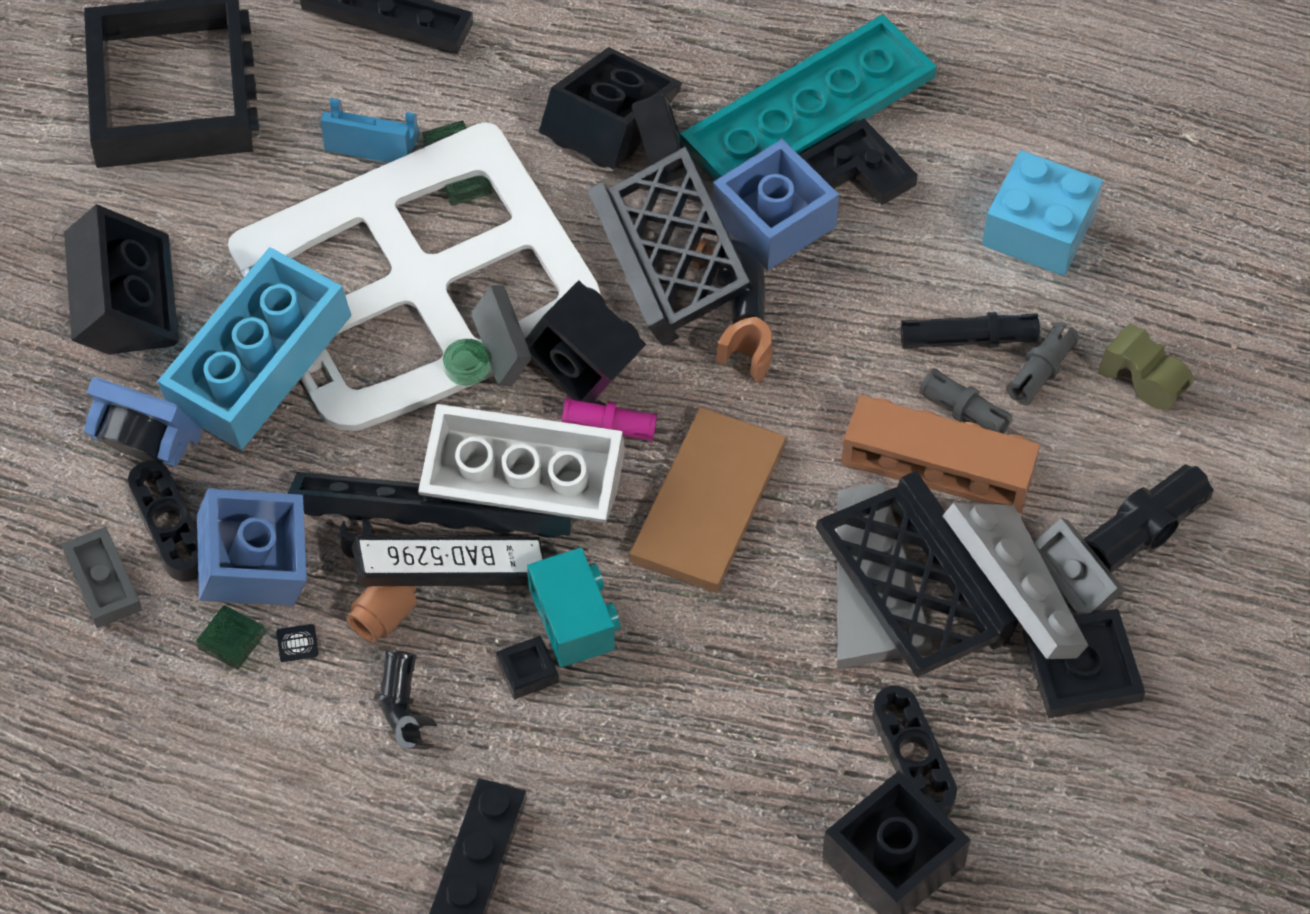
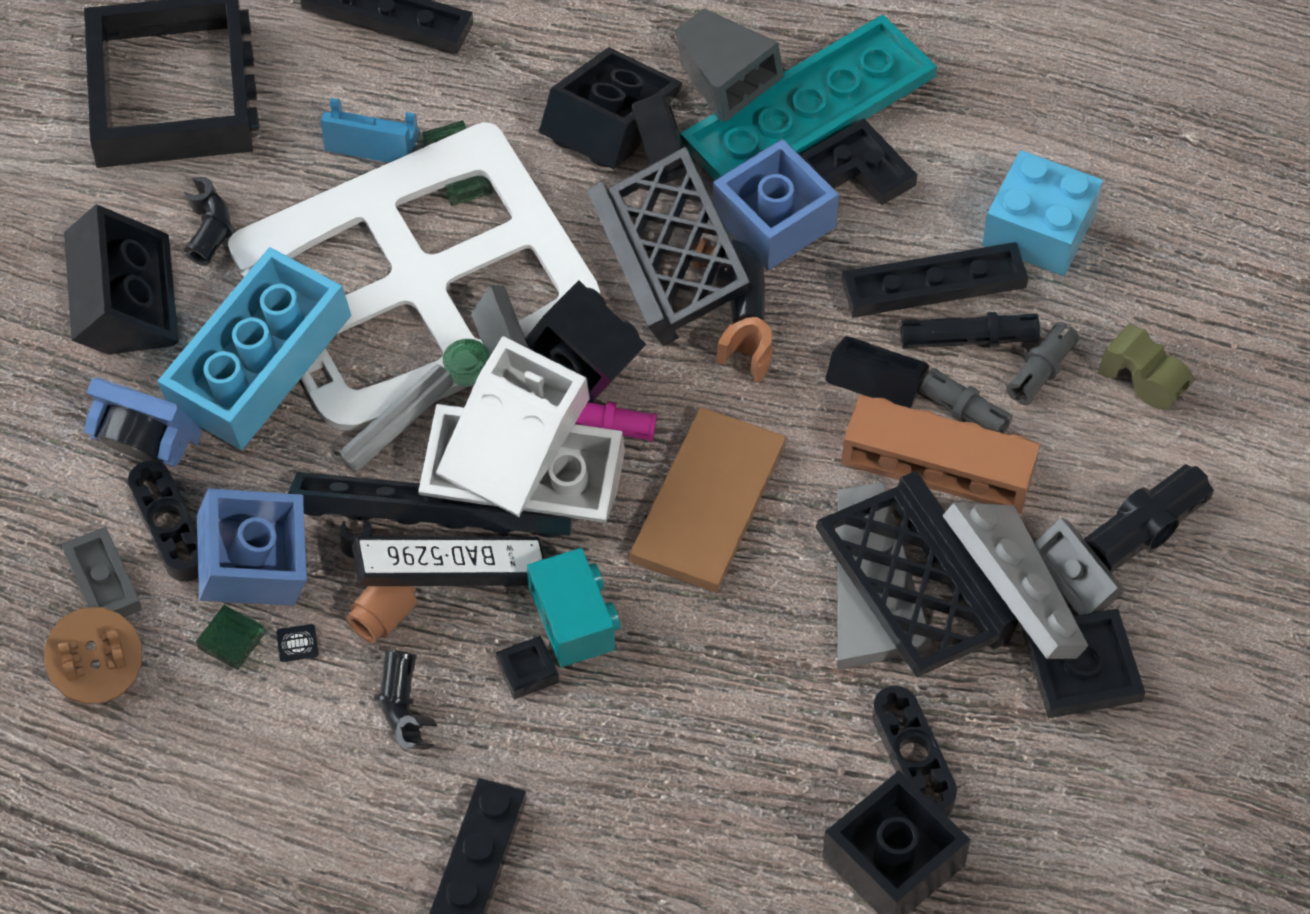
none -> medium nougat plate [44,607,142,704]
none -> black piece [184,177,234,266]
none -> light grey axle [340,365,453,471]
none -> white slope [436,336,590,517]
none -> dark grey slope [675,8,784,122]
none -> black slope [826,336,930,408]
none -> black plate [842,242,1028,318]

